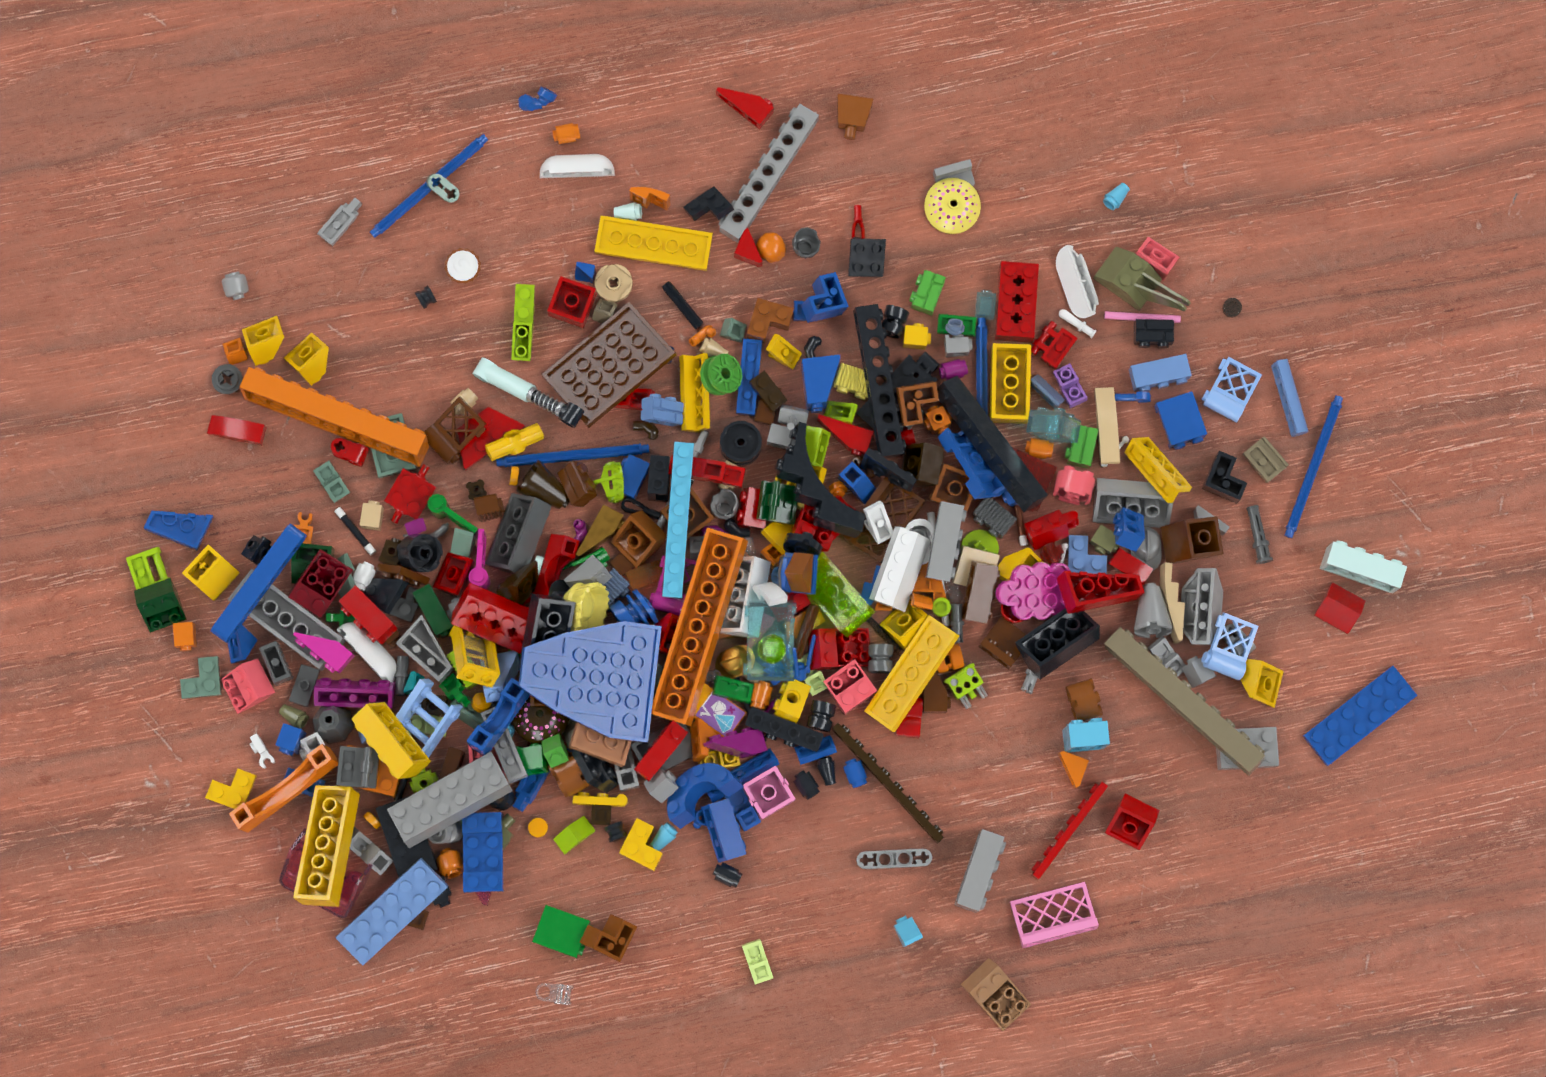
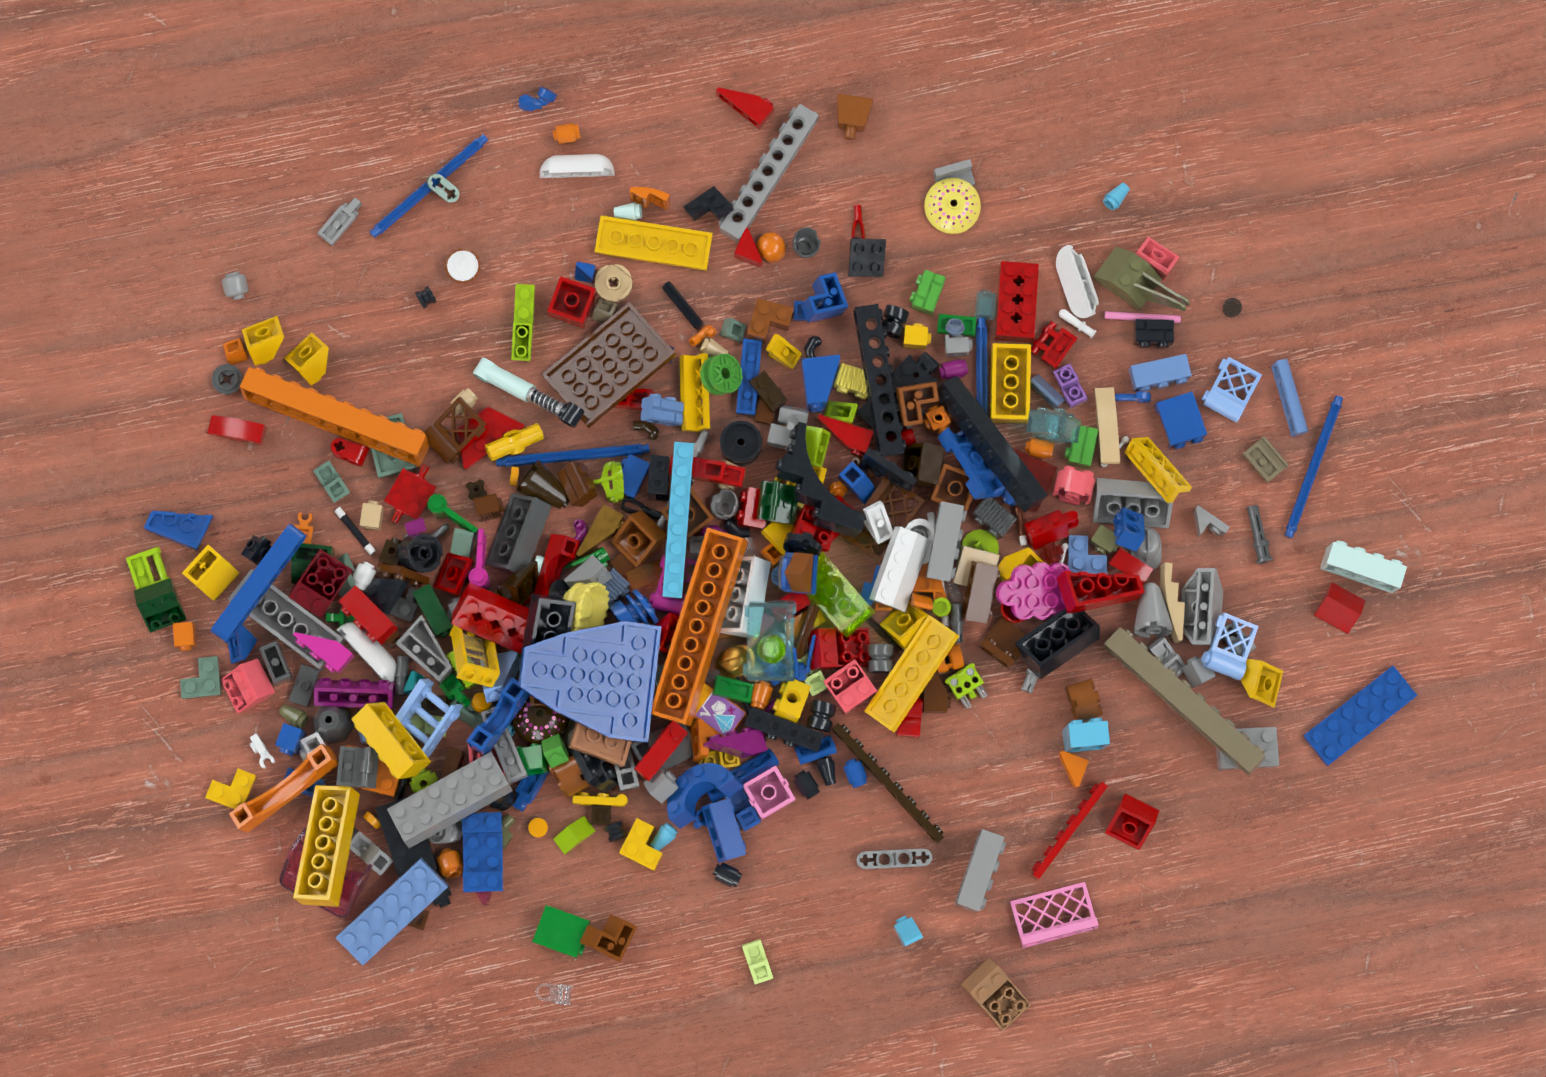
white slope [752,582,788,606] -> none
reddish brown slope [1160,516,1224,564] -> none
black brick [1202,451,1247,504] -> none

